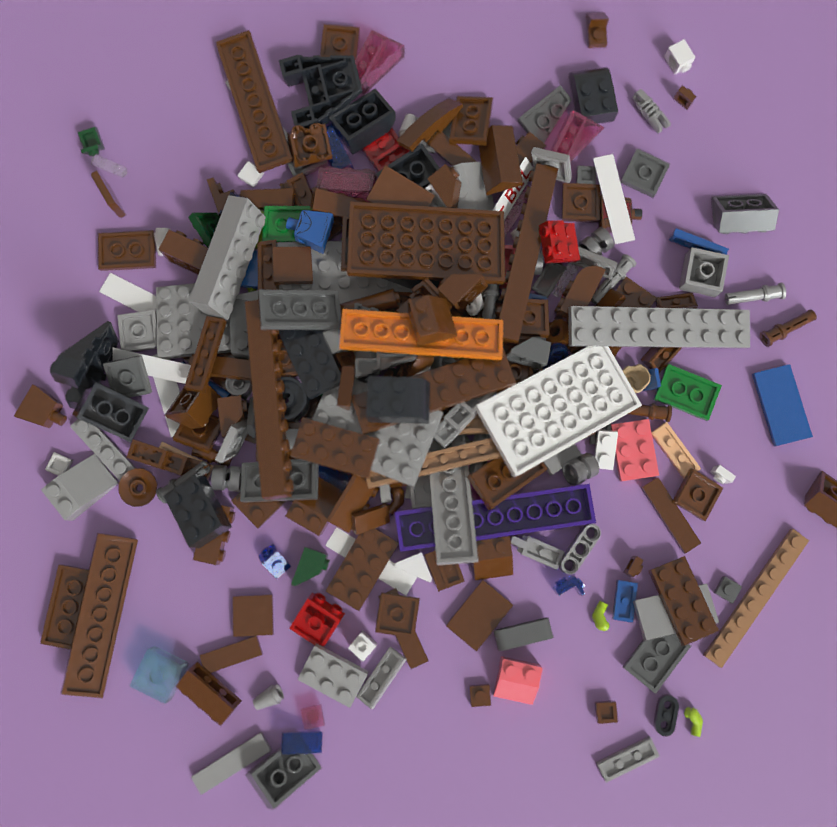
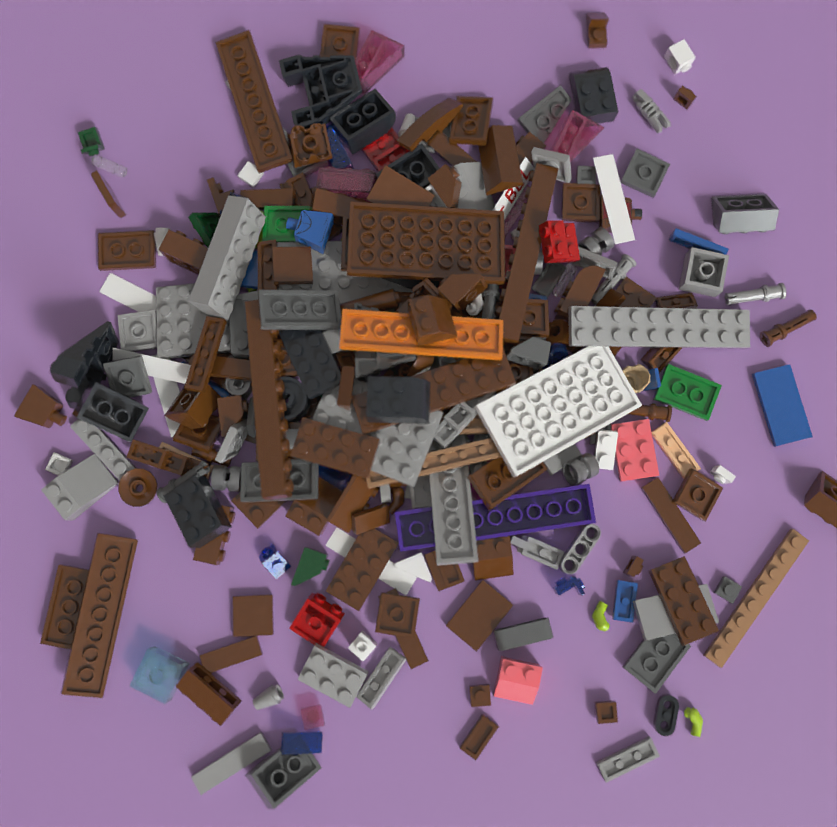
none -> reddish brown tile [459,714,499,760]

